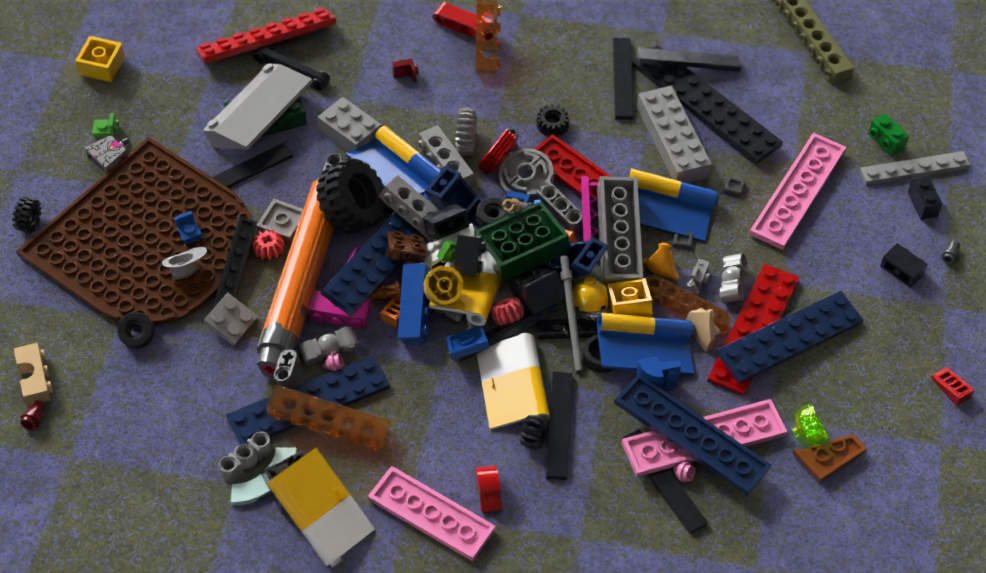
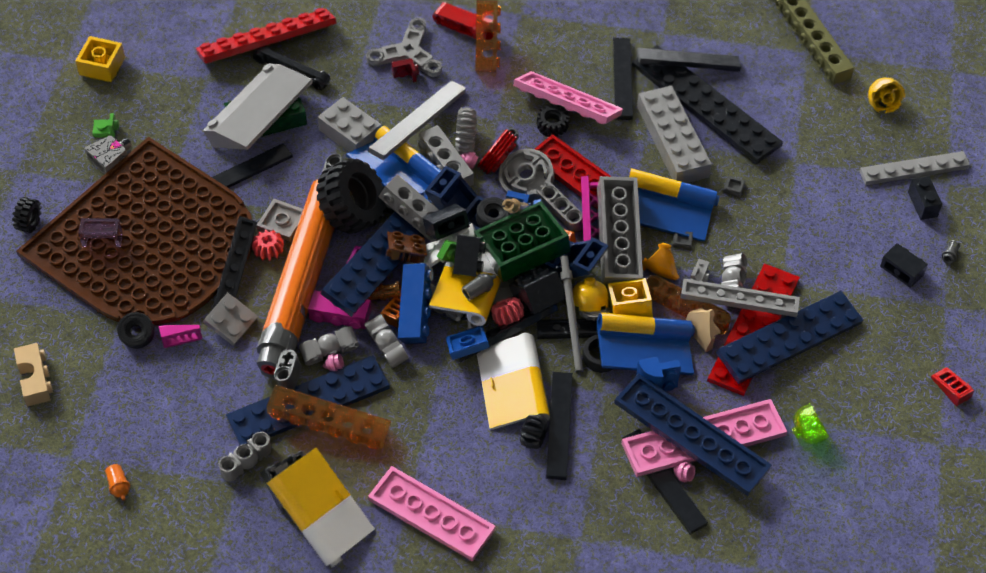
dark red cone [20,400,46,431] -> none
light grey piece [162,247,207,280] -> none
blue bracket [174,211,203,245] -> none
light aqua tile [231,448,297,506] -> none
yellow cylinder [423,266,463,306] -> none
red brick [475,465,502,512] -> none
bright pink plate [749,133,846,250] -> none
dark orange wing [793,434,867,483] -> none
green brick [868,113,910,157] -> none
none -> clear purple panel [78,218,123,247]
none -> orange piece [105,464,130,501]
none -> dark pink slope [159,325,203,348]
none -> light grey piece [364,314,409,369]
none -> light grey piece [366,17,442,77]
none -> tile [368,81,466,160]
none -> bright pink plate [460,152,479,170]
none -> dark grey piece [461,274,496,301]
none -> bright pink plate [513,71,623,124]
none -> light grey plate [681,279,800,317]
none -> yellow cylinder [868,78,905,113]

